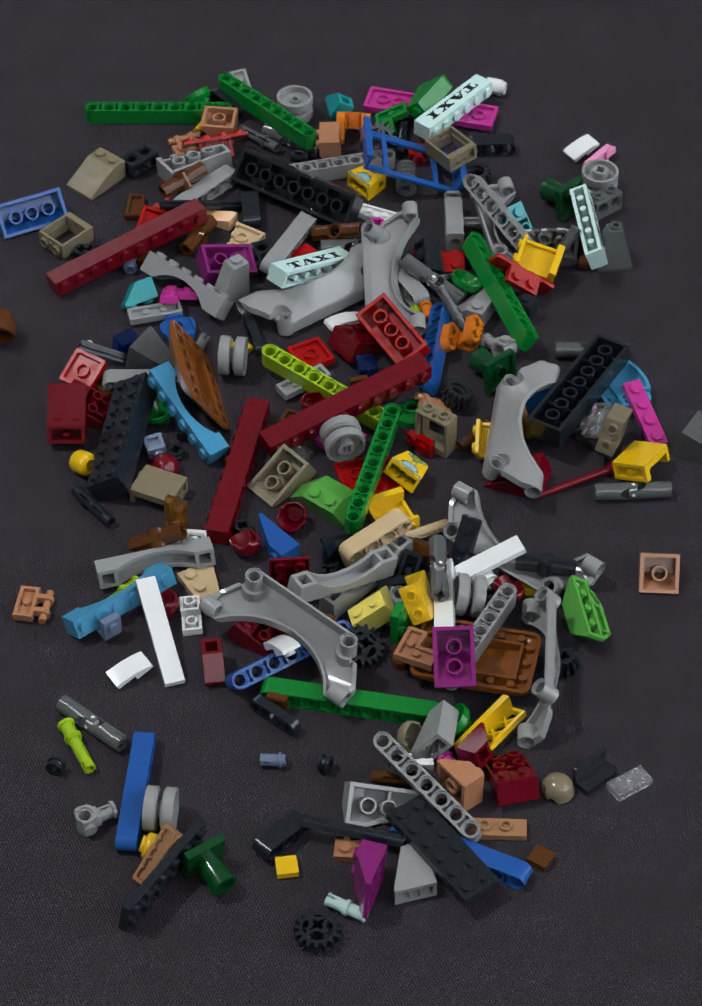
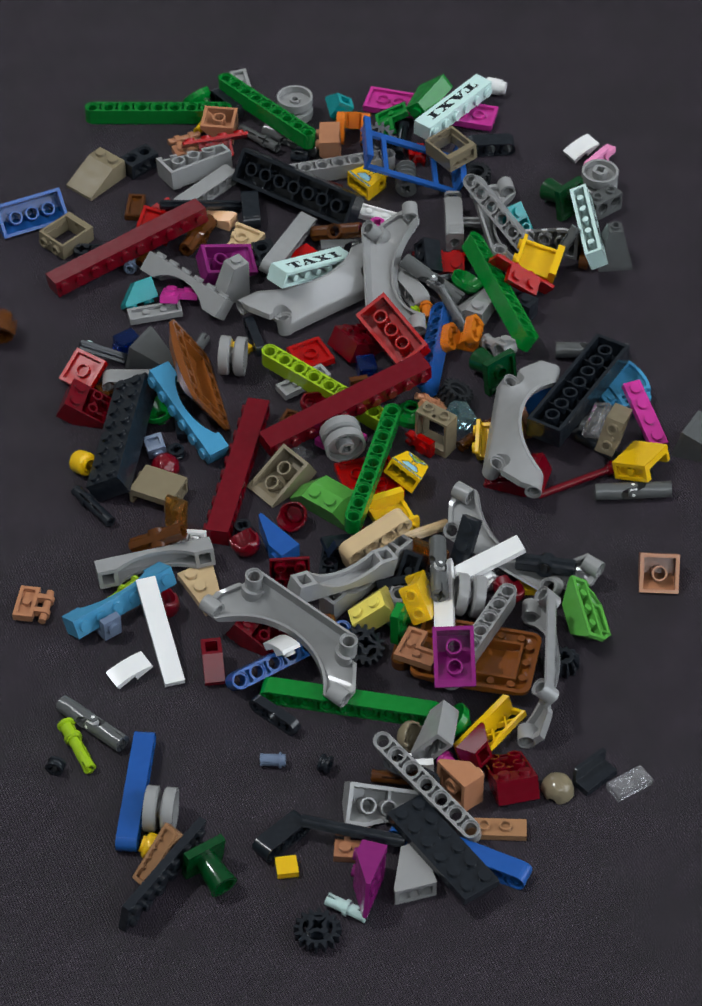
dark red slope [47,383,88,444] -> none
light grey connector [73,800,119,837] -> none
reddish brown piece [158,161,208,199] -> none
blue plate [160,313,196,344] -> none
white slope [180,595,203,636] -> none
reddish brown tile [266,691,288,712] -> none
white slope [323,312,360,332] -> none
reddish brown tile [526,844,556,872] -> none
none -> clear light blue brick [446,400,477,431]

